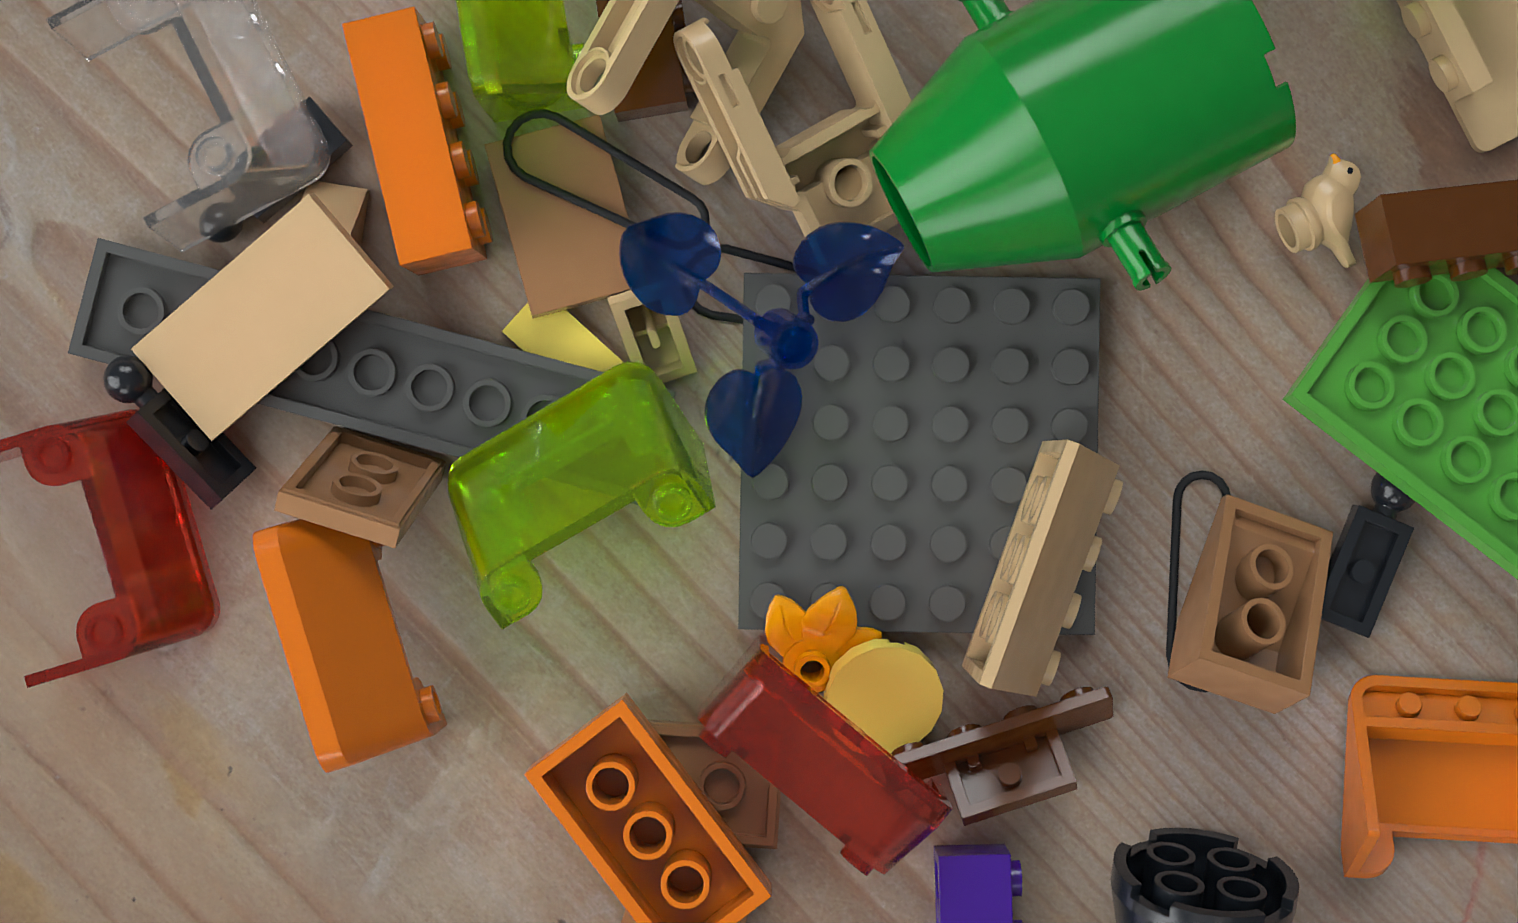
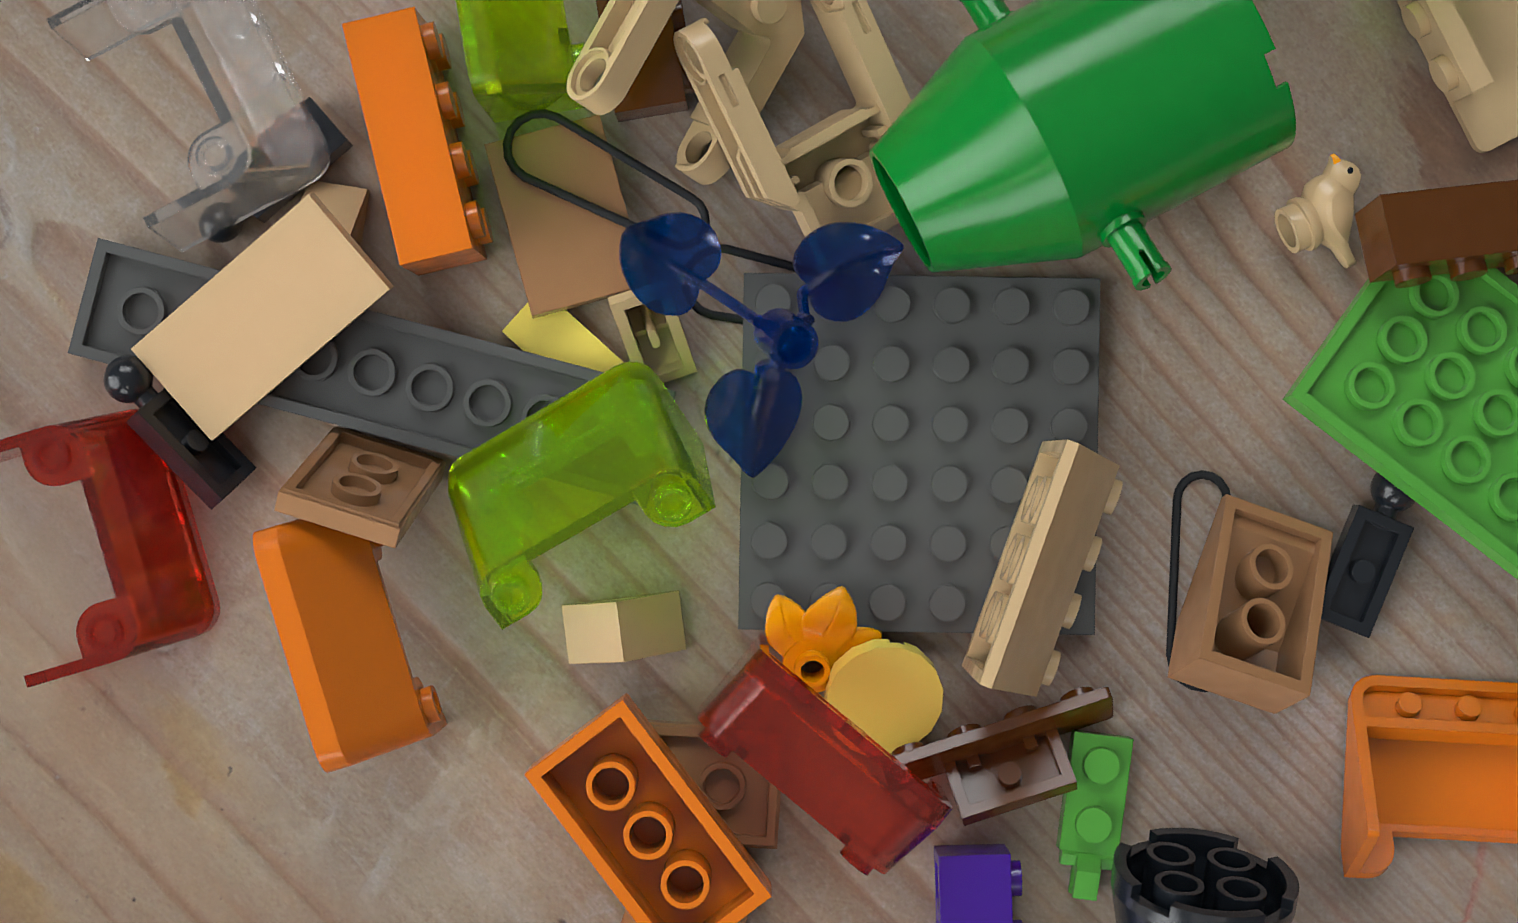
none -> tan slope [561,590,687,664]
none -> bright green hinge [1056,730,1134,901]

